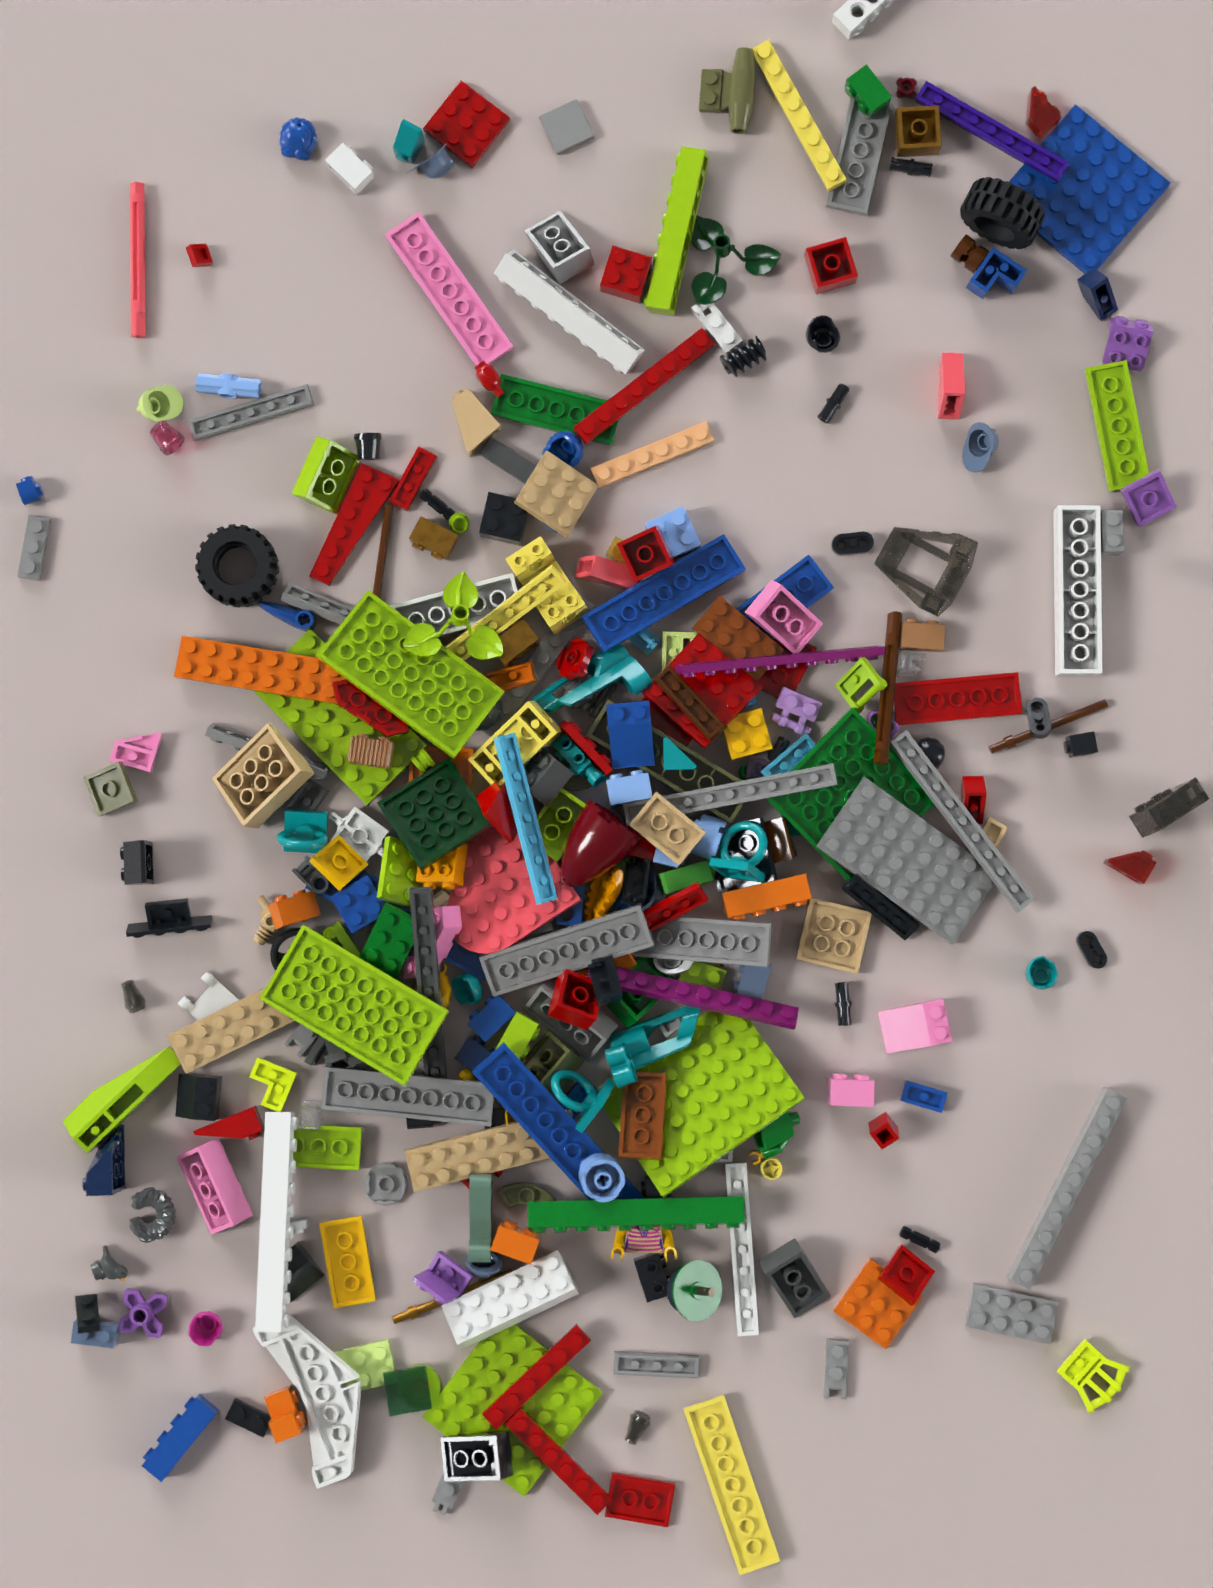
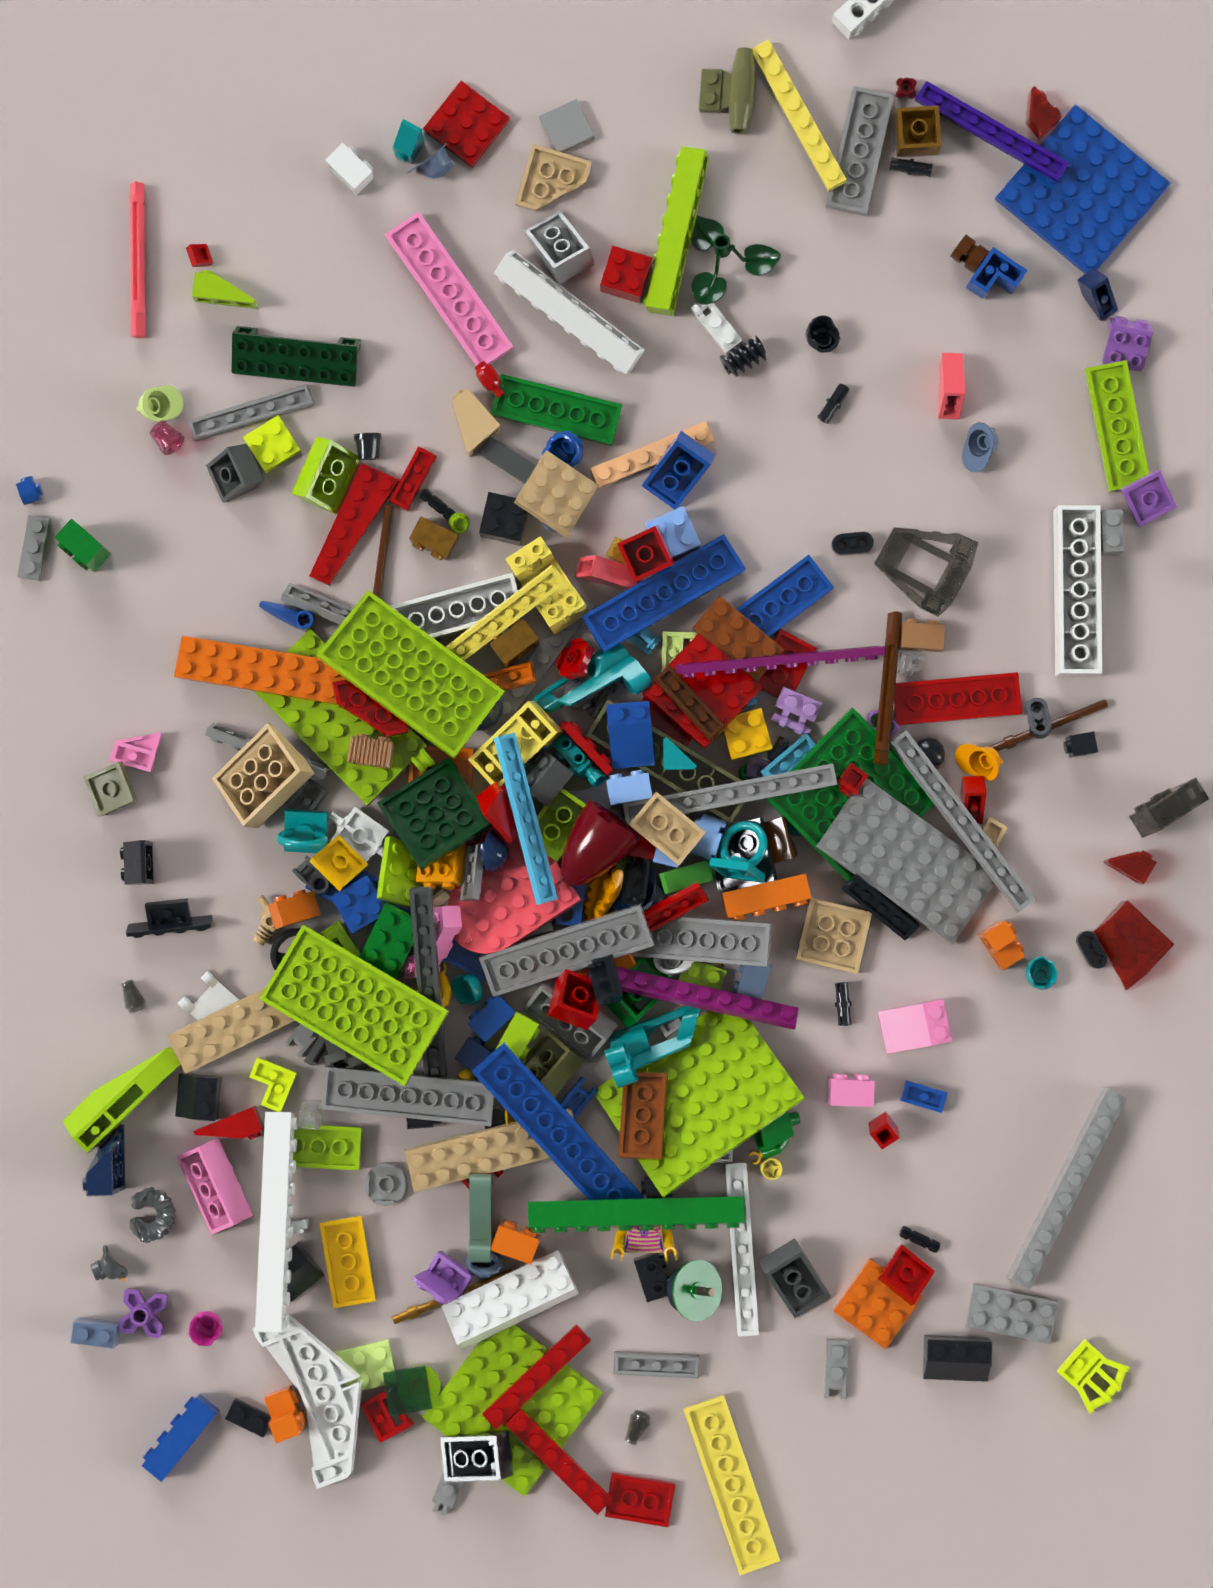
black plate [75,1294,100,1334] -> none
black tyre [195,524,279,608] -> none
light blue piece [196,373,261,399] -> none
blue hair [279,117,317,161] -> none
lime plant [403,571,503,660] -> none
olive tile [497,1182,556,1209] -> none
teal tile [551,1070,615,1133] -> none
red plate [573,328,715,445] -> none
light blue brick [579,1153,625,1202] -> none
bright pink slope [745,580,823,653] -> none
red brick [804,237,858,295] -> none
lime plate [835,657,887,713] -> none
green brick [844,64,892,119] -> none
black tyre [960,177,1045,250] -> none
none -> green brick [54,519,111,572]
none -> lime slope [192,270,258,309]
none -> dark grey slope [206,443,264,503]
none -> dark green bracket [231,326,361,387]
none -> neon yellow plate [243,415,301,473]
none -> red plate [360,1385,415,1443]
none -> light grey hinge [460,843,484,902]
none -> dark blue hair [480,829,509,872]
none -> tan plate [515,143,592,211]
none -> blue slope [642,431,715,510]
none -> red bracket [837,763,869,797]
none -> black slope [923,1335,992,1382]
none -> light orange piece [955,743,1004,781]
none -> orange brick [977,920,1025,970]
none -> clear red wedge [1094,900,1174,990]

